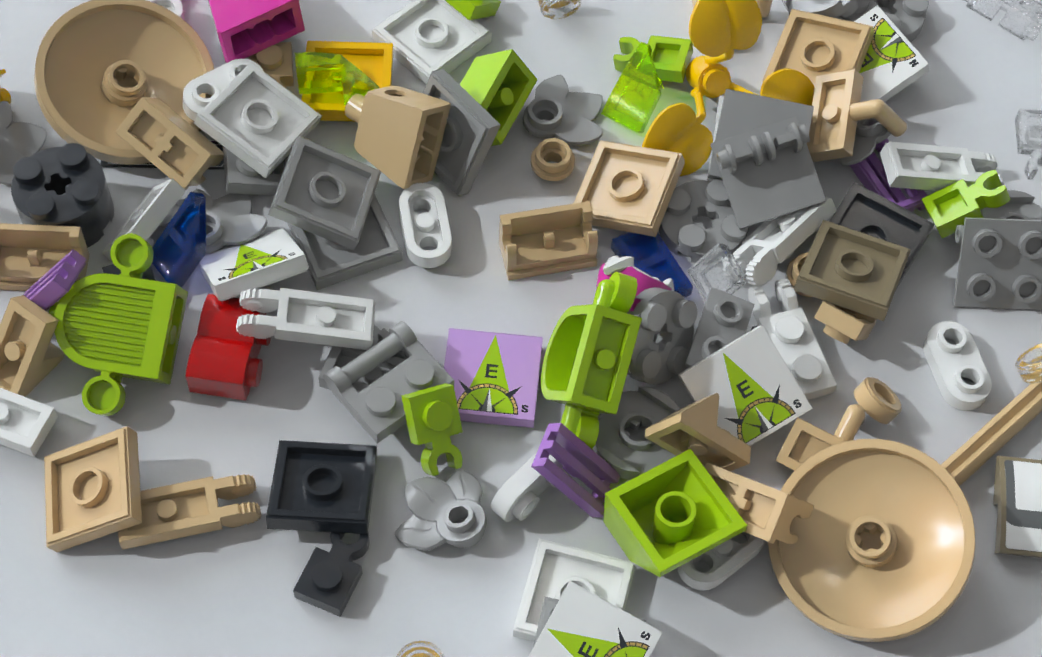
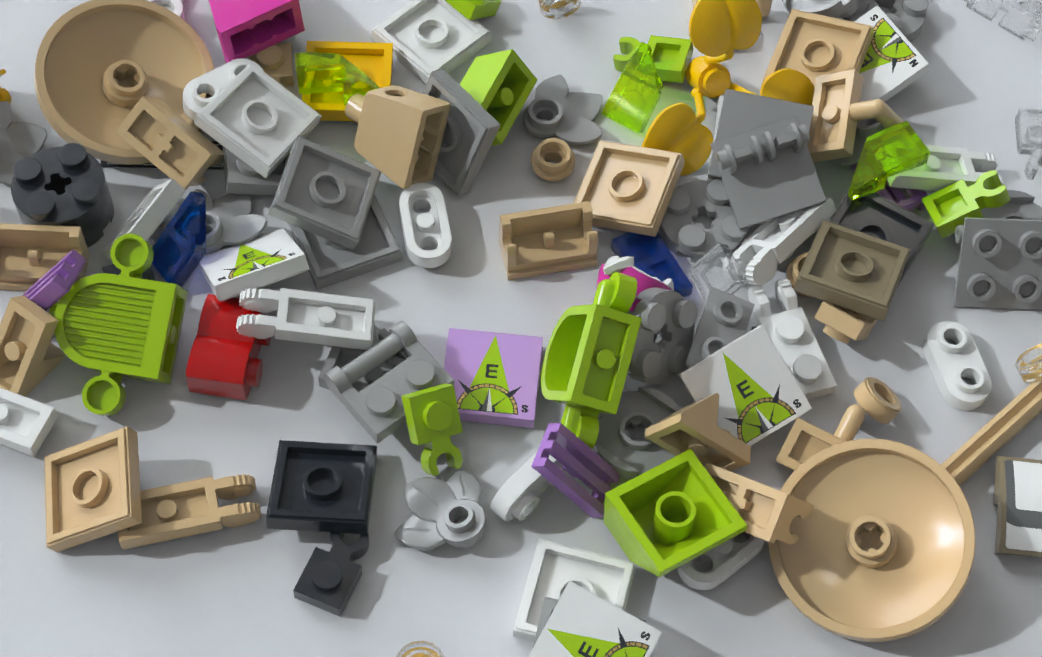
none -> clear neon green slope [848,121,930,200]

